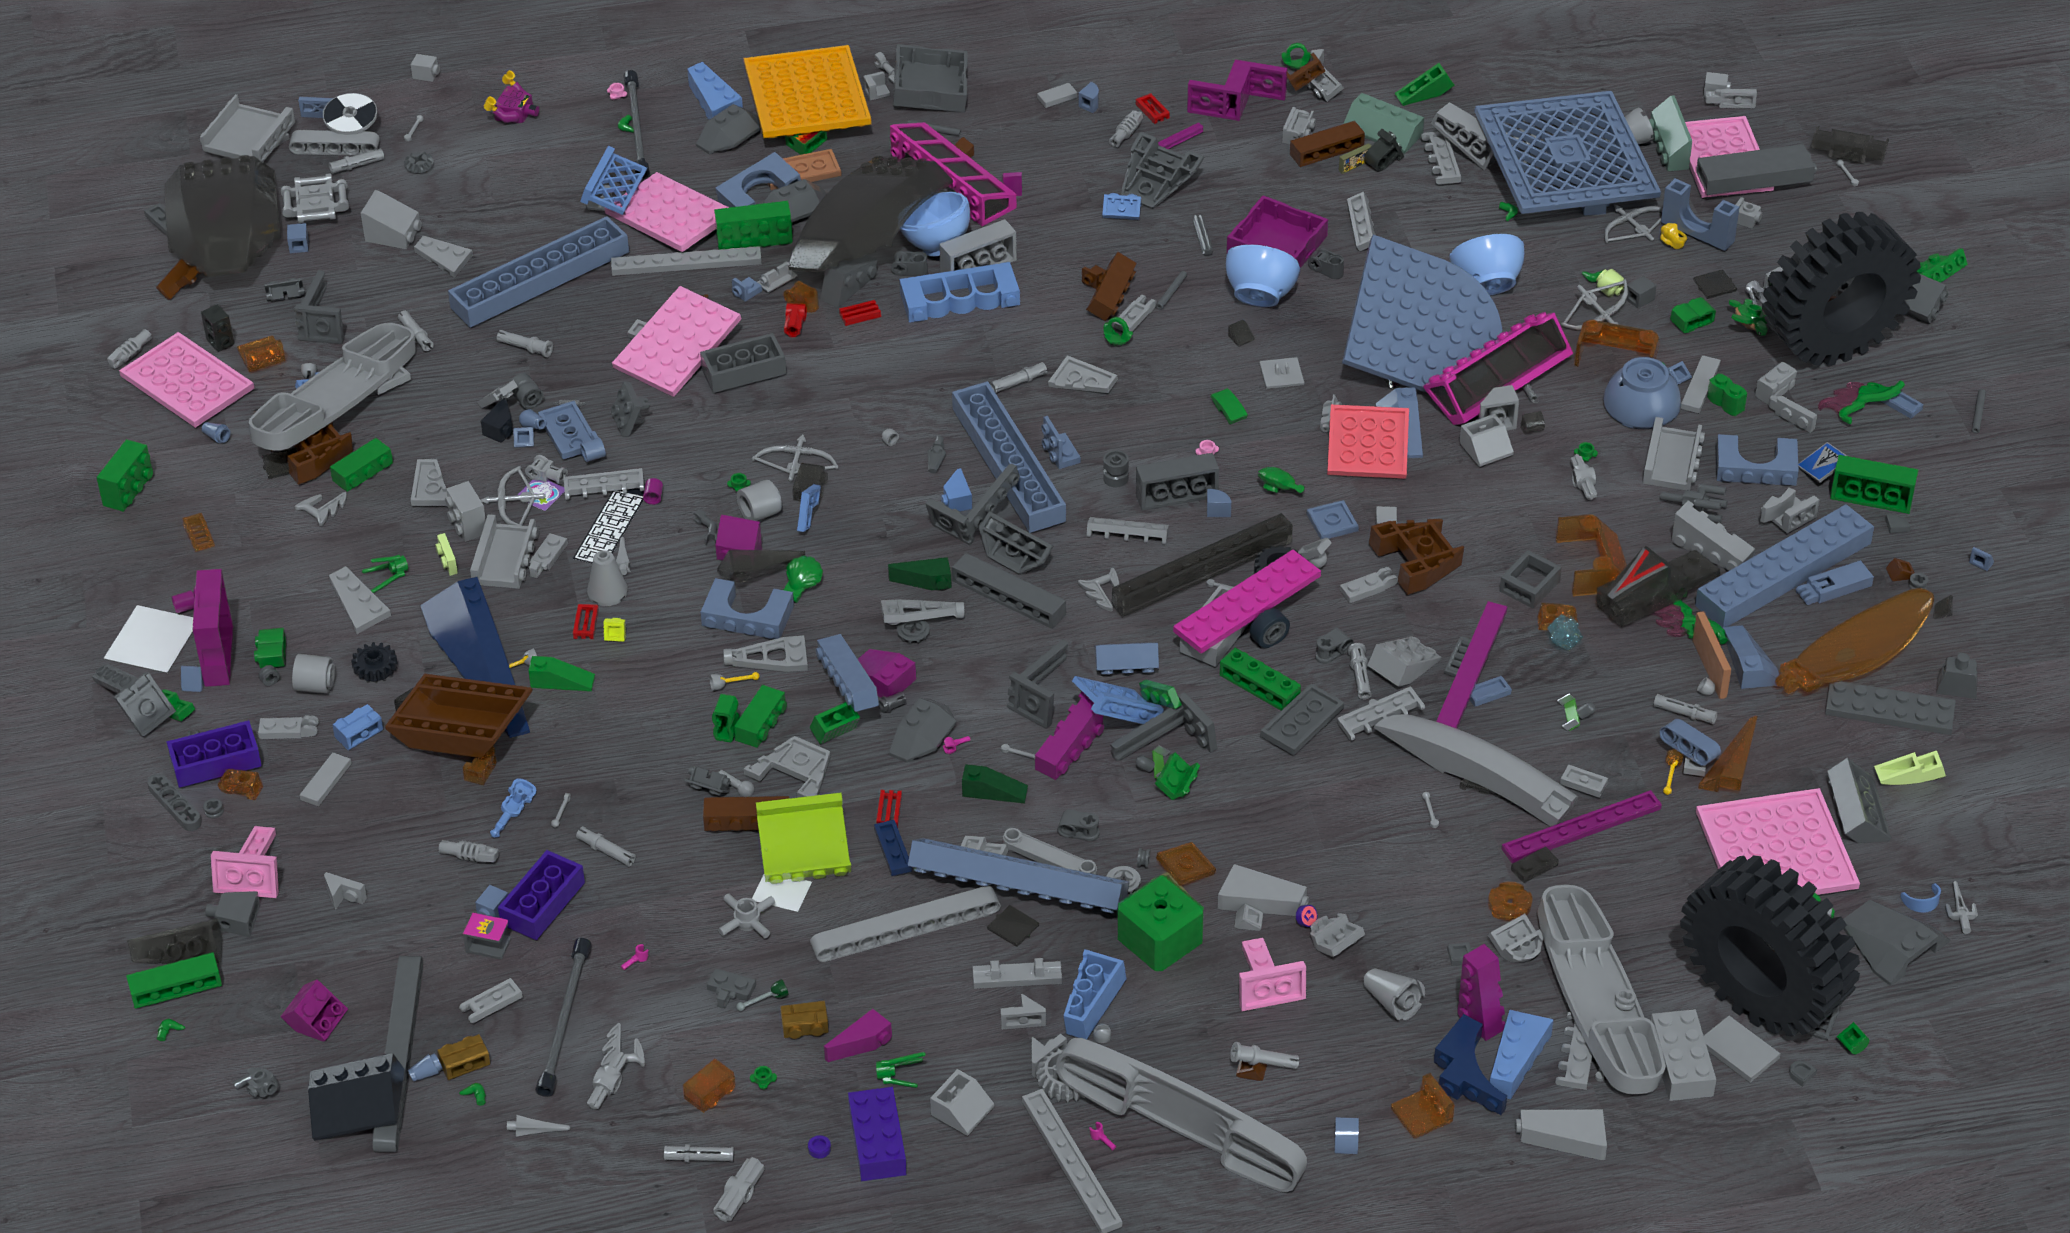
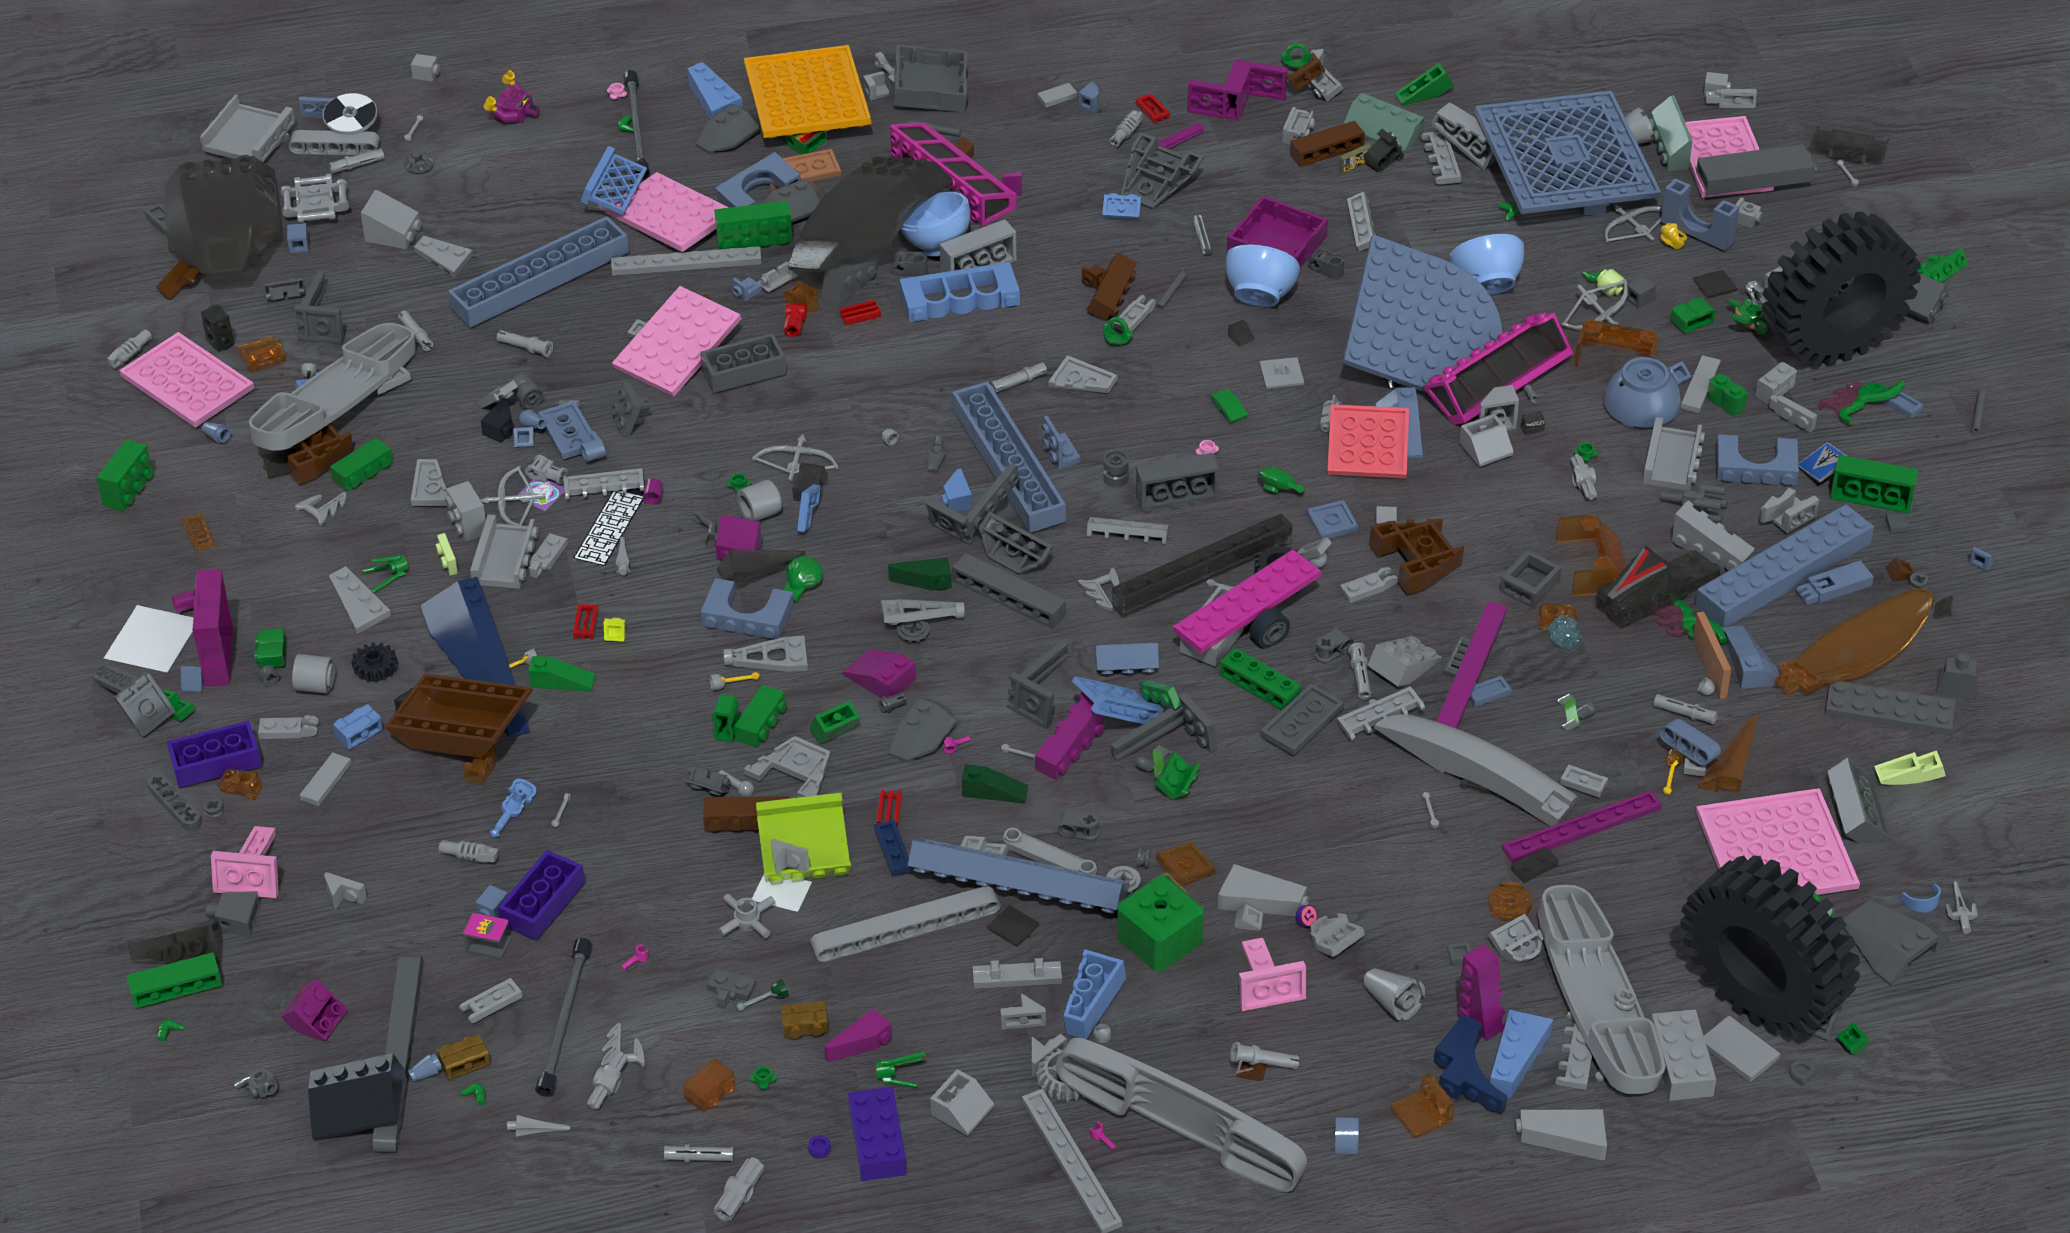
light grey pin [576,826,636,867] -> none
light grey cone [587,550,628,606] -> none
sand blue brick [816,634,879,712] -> none
sand blue brick [1207,489,1231,517] -> none
none -> light grey slope [771,839,810,874]

